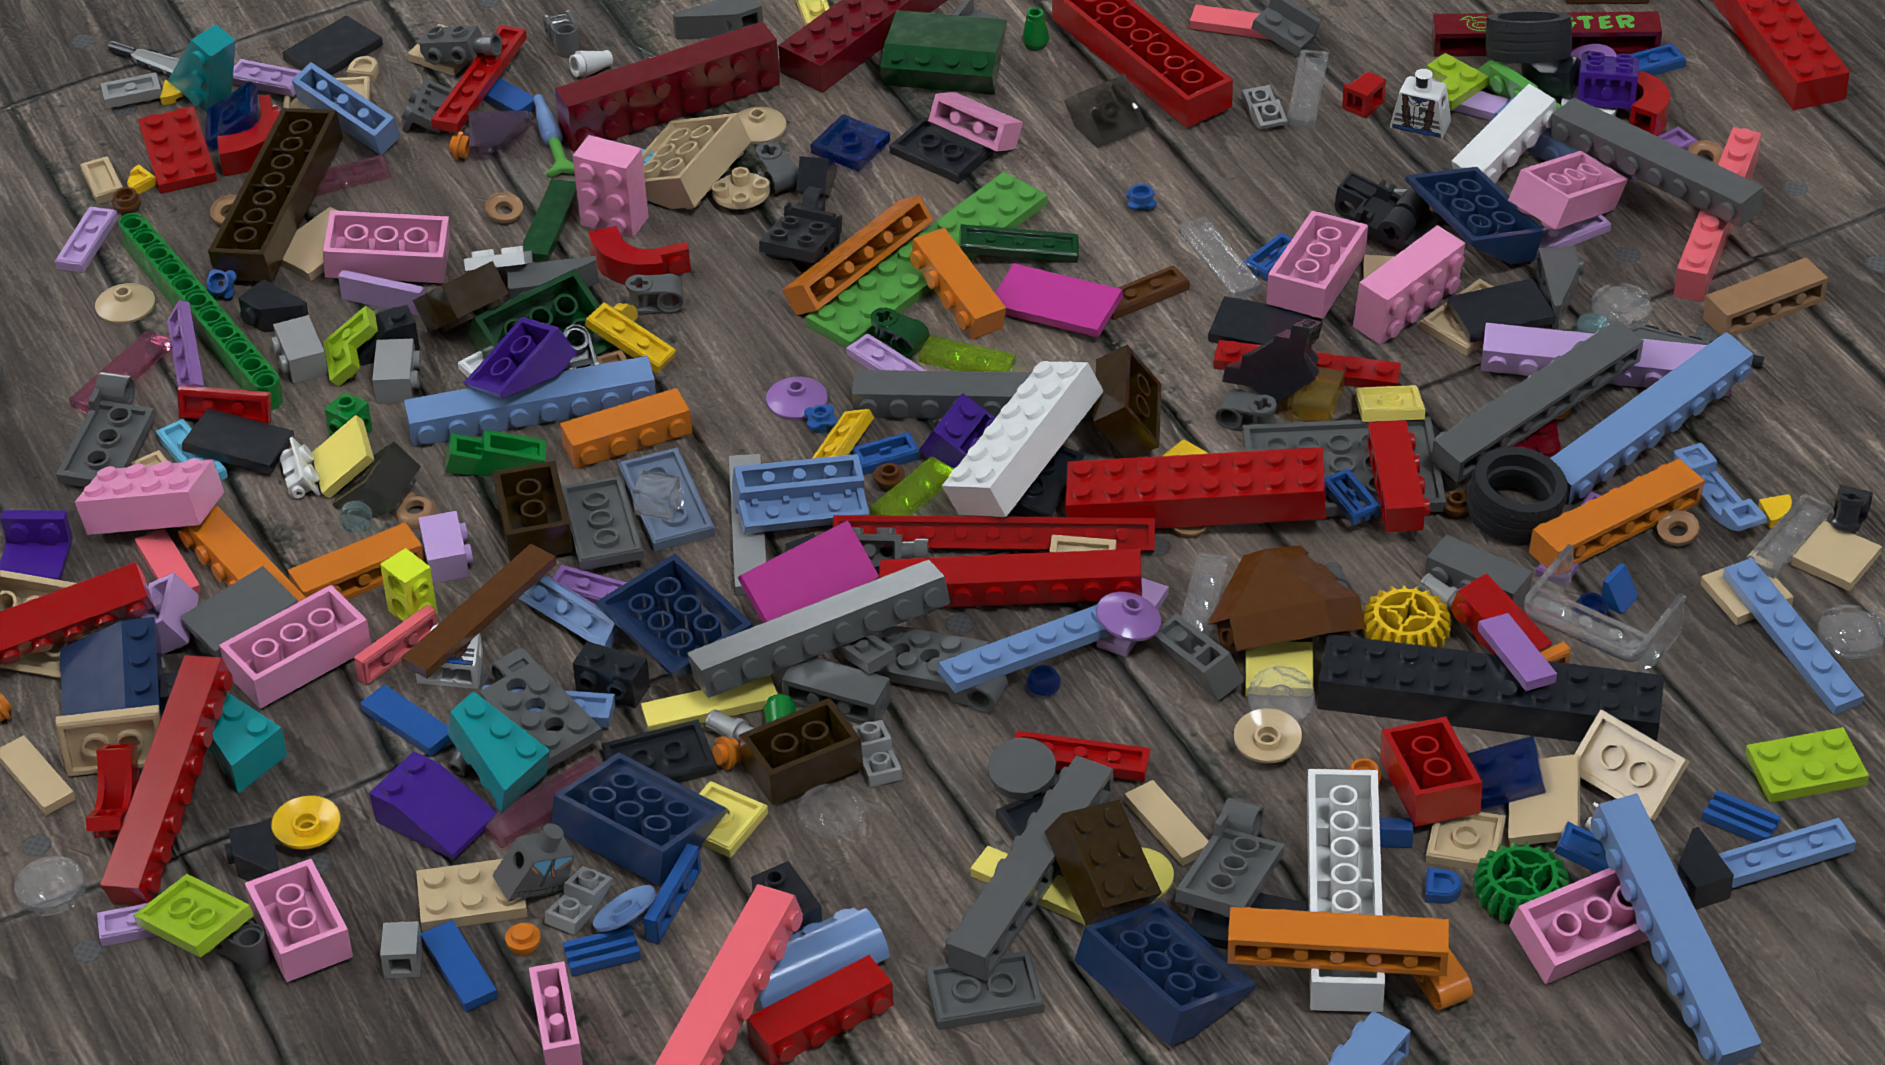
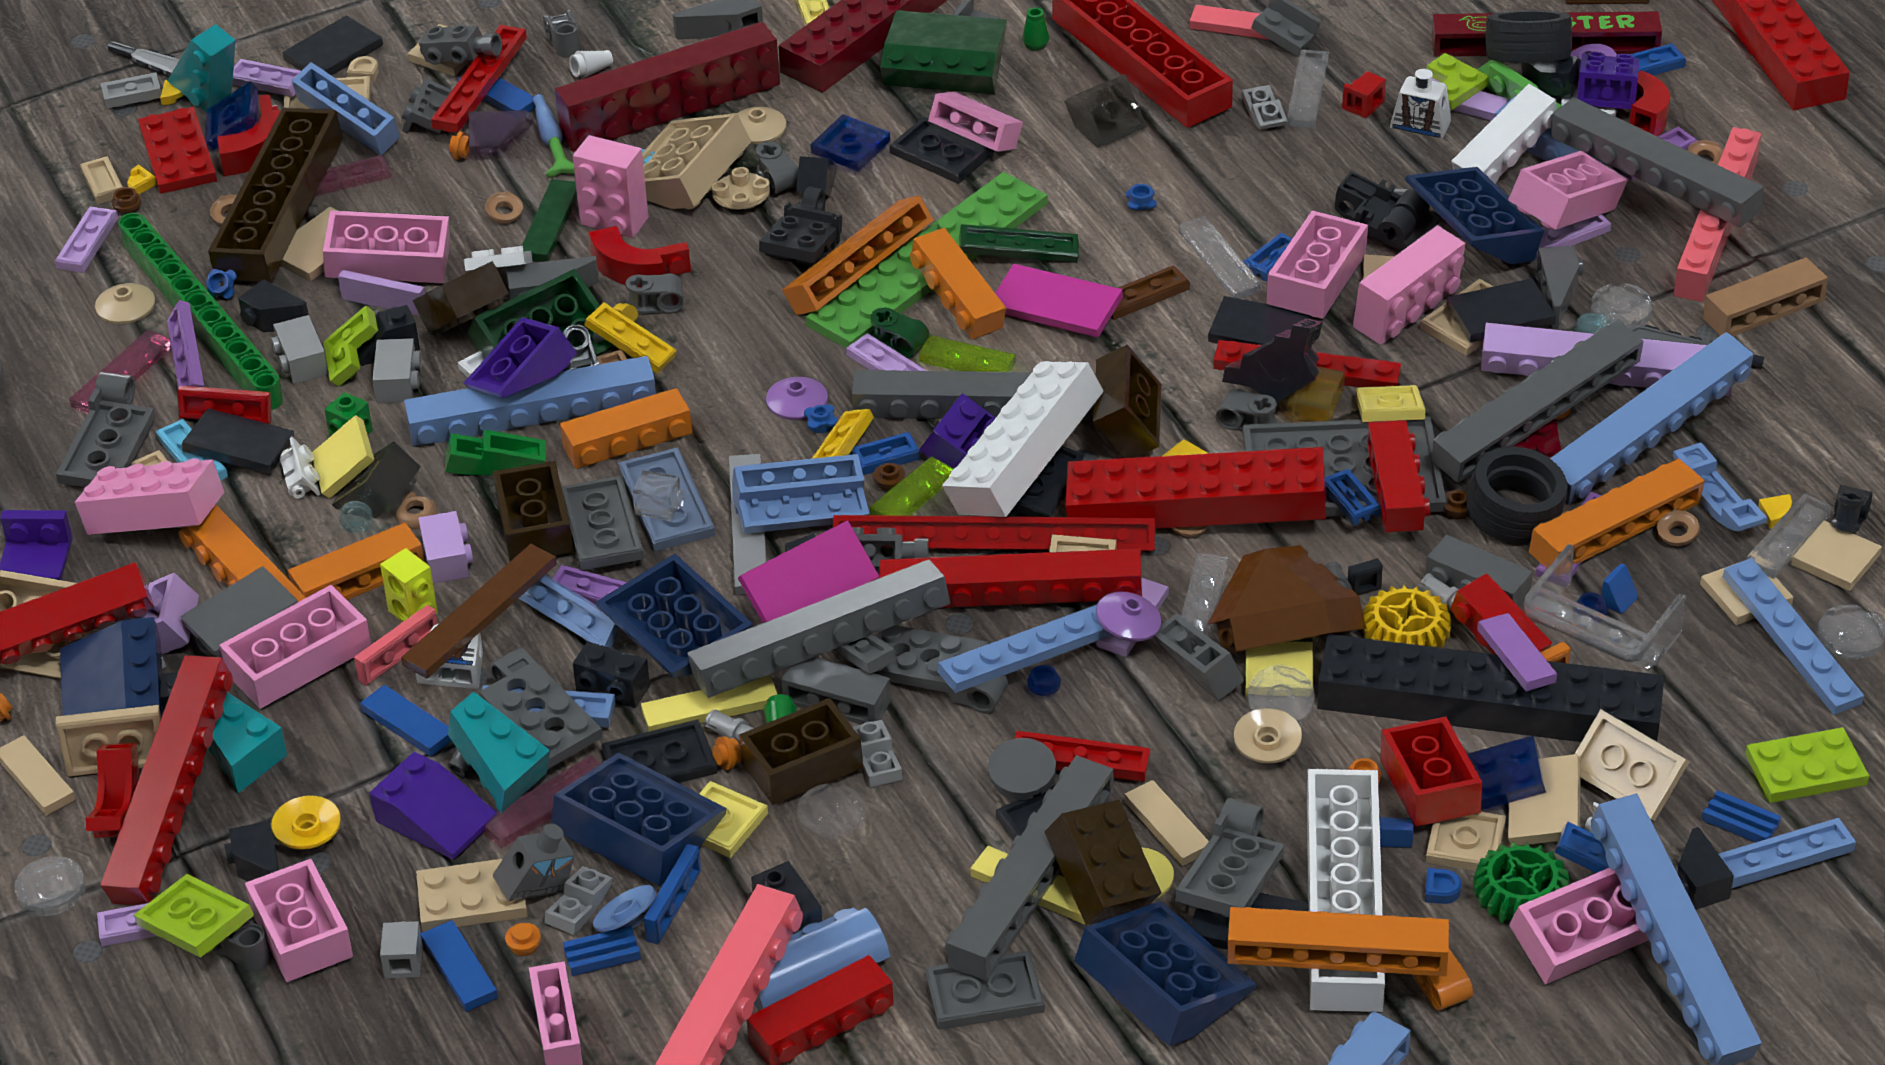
coral tile [135,528,201,594] -> none
none -> black tile [1347,558,1383,595]

